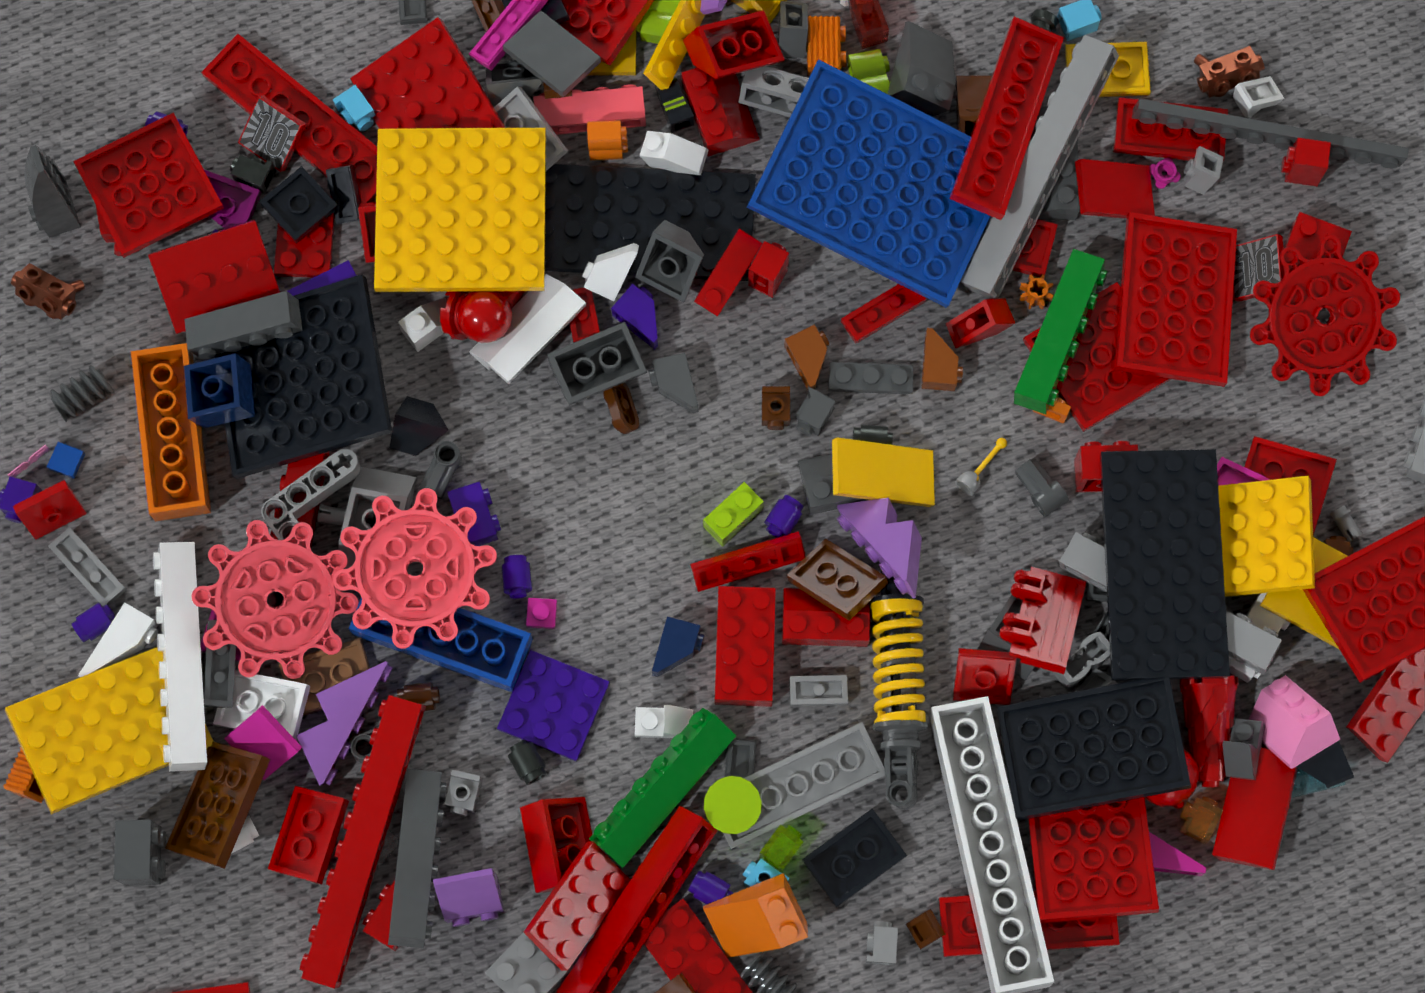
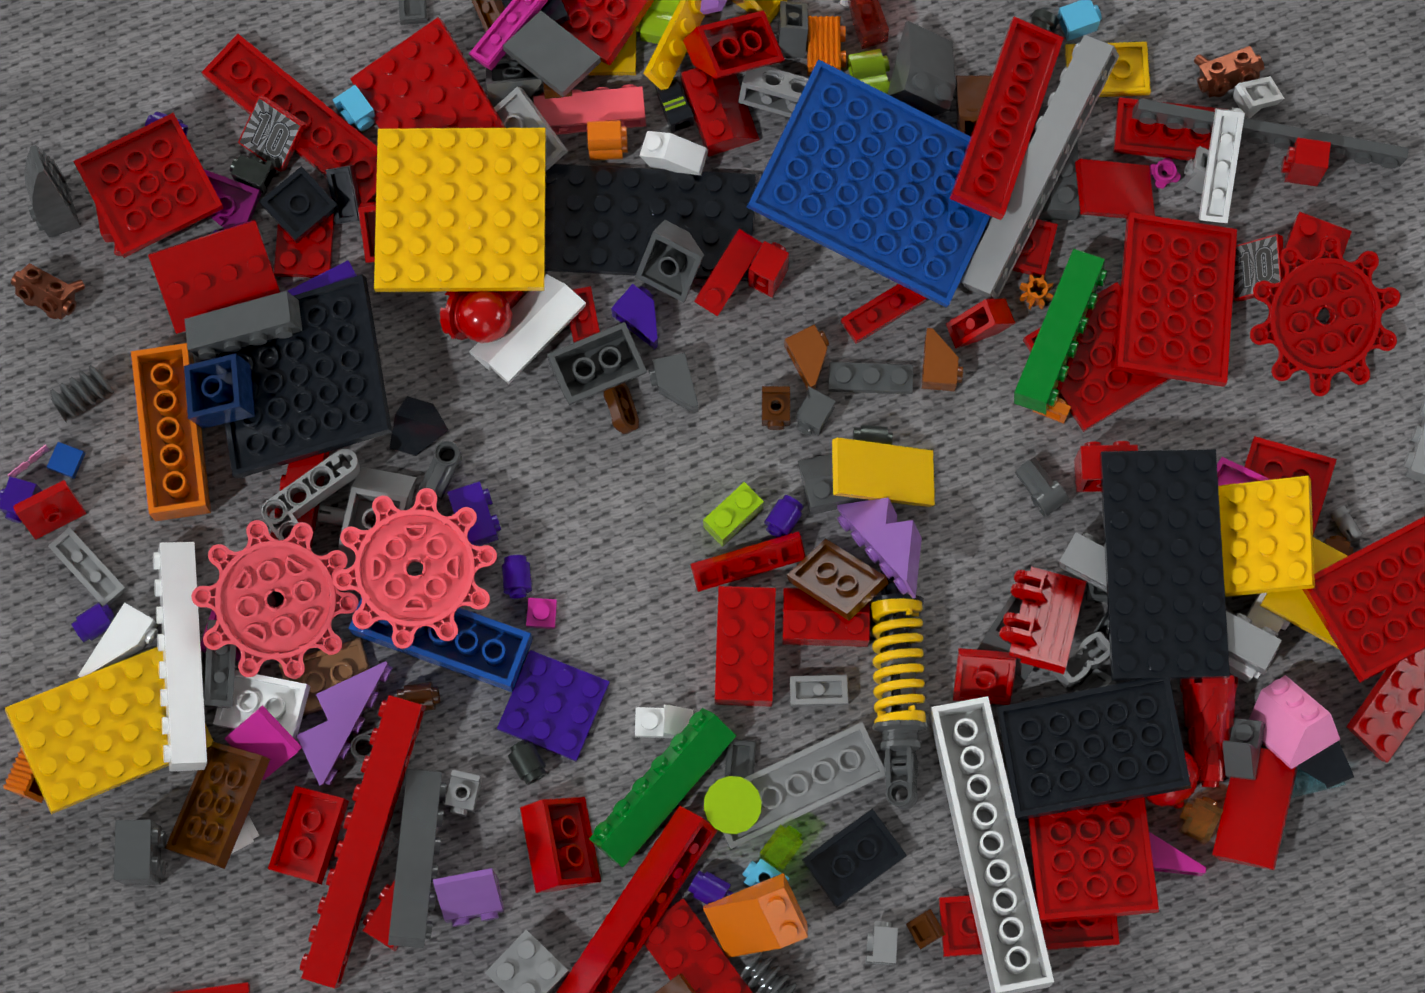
white slope [398,298,447,352] -> none
plate [523,841,630,971] -> none
white slope [582,243,639,301] -> none
dark blue slope [652,616,704,677] -> none
hinge [955,438,1007,496] -> none
none -> white fence [1199,108,1245,223]

